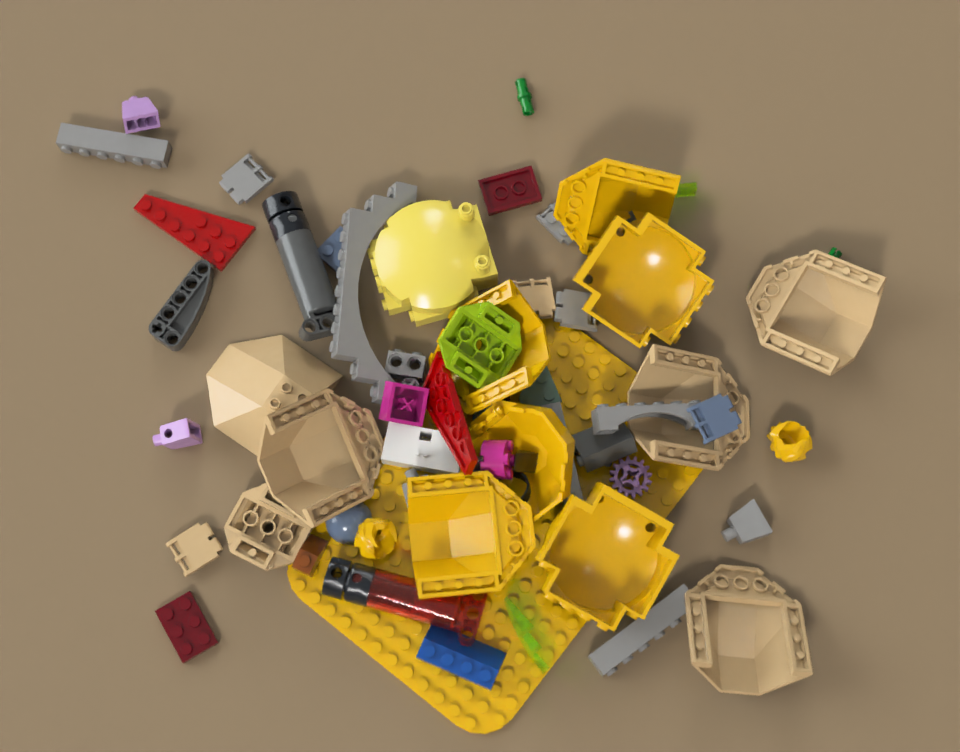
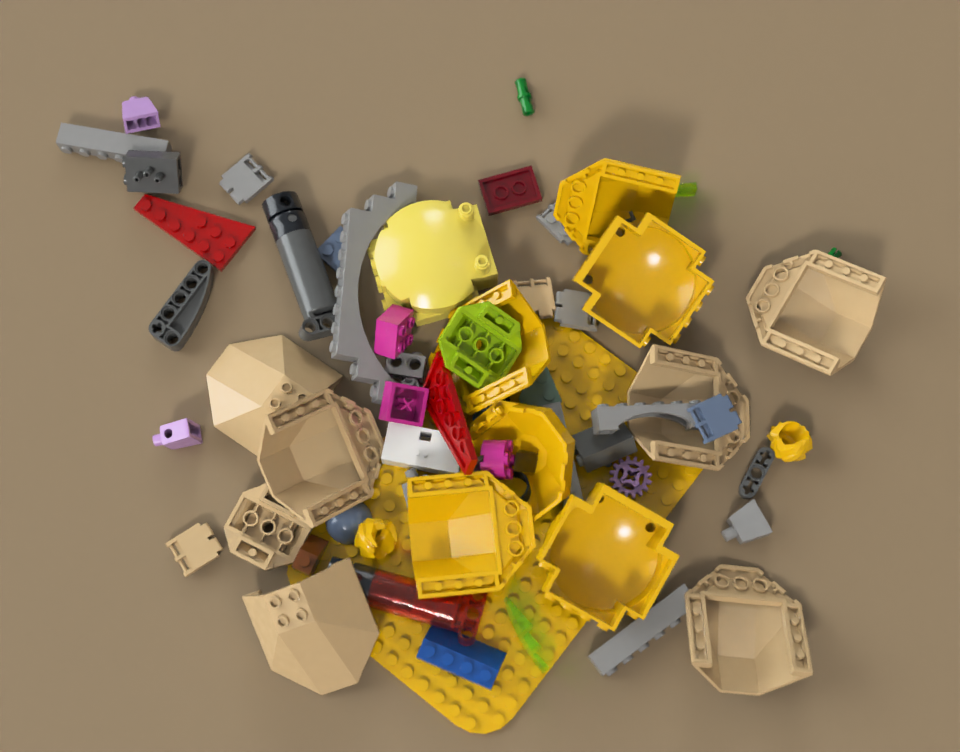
dark red plate [155,591,219,663] -> none
none -> dark grey piece [122,150,183,194]
none -> tan windscreen [242,558,380,695]
none -> dark pink brick [374,304,415,359]
none -> dark grey beam [738,447,775,499]

